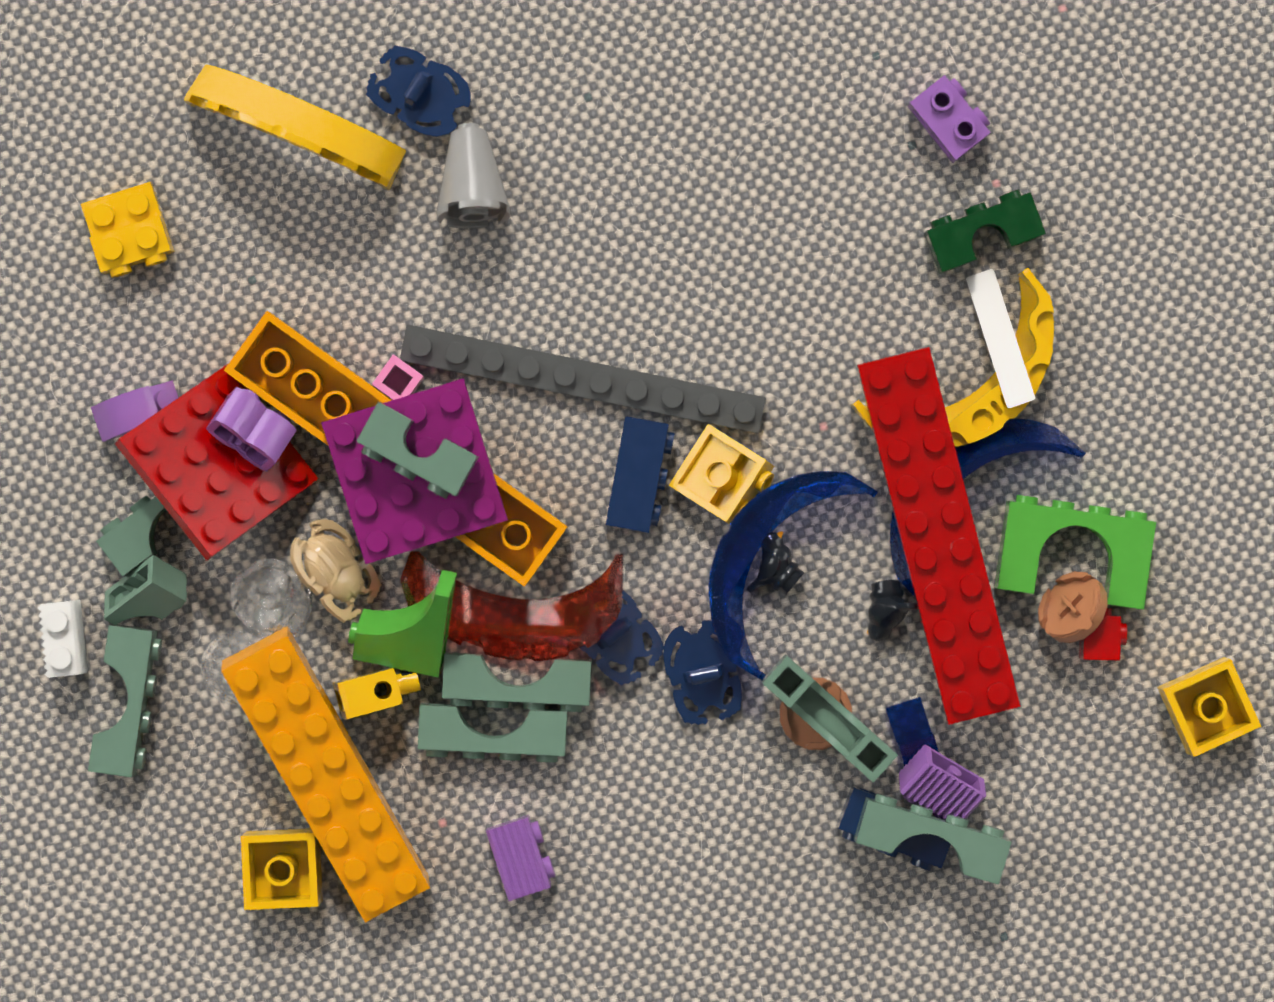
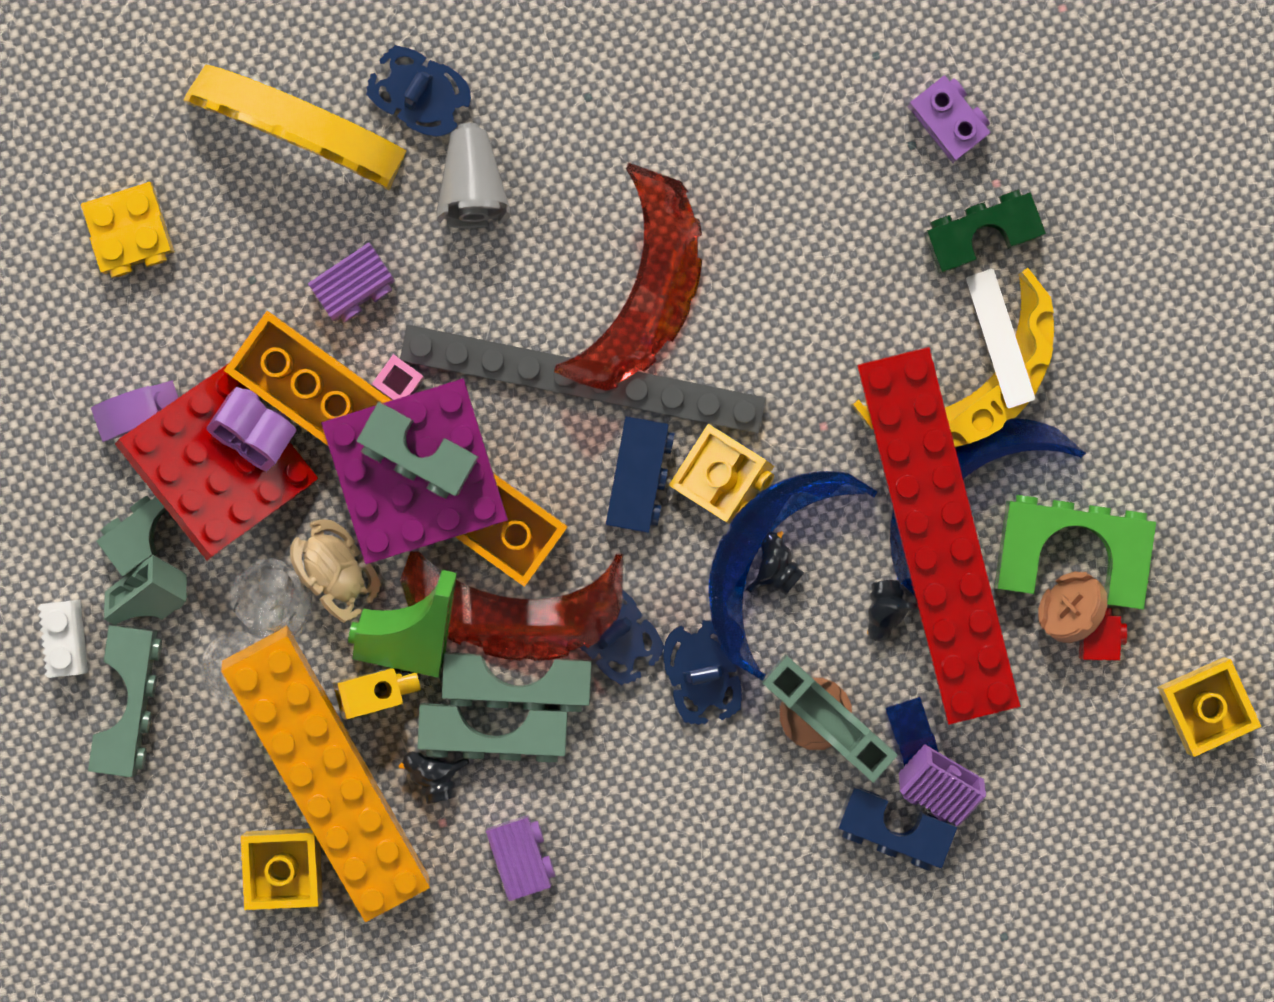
sand green arch [854,793,1011,885] -> none
none -> medium lavender brick [308,243,396,323]
none -> black animal [398,751,470,804]
none -> clear red windscreen [553,162,702,391]

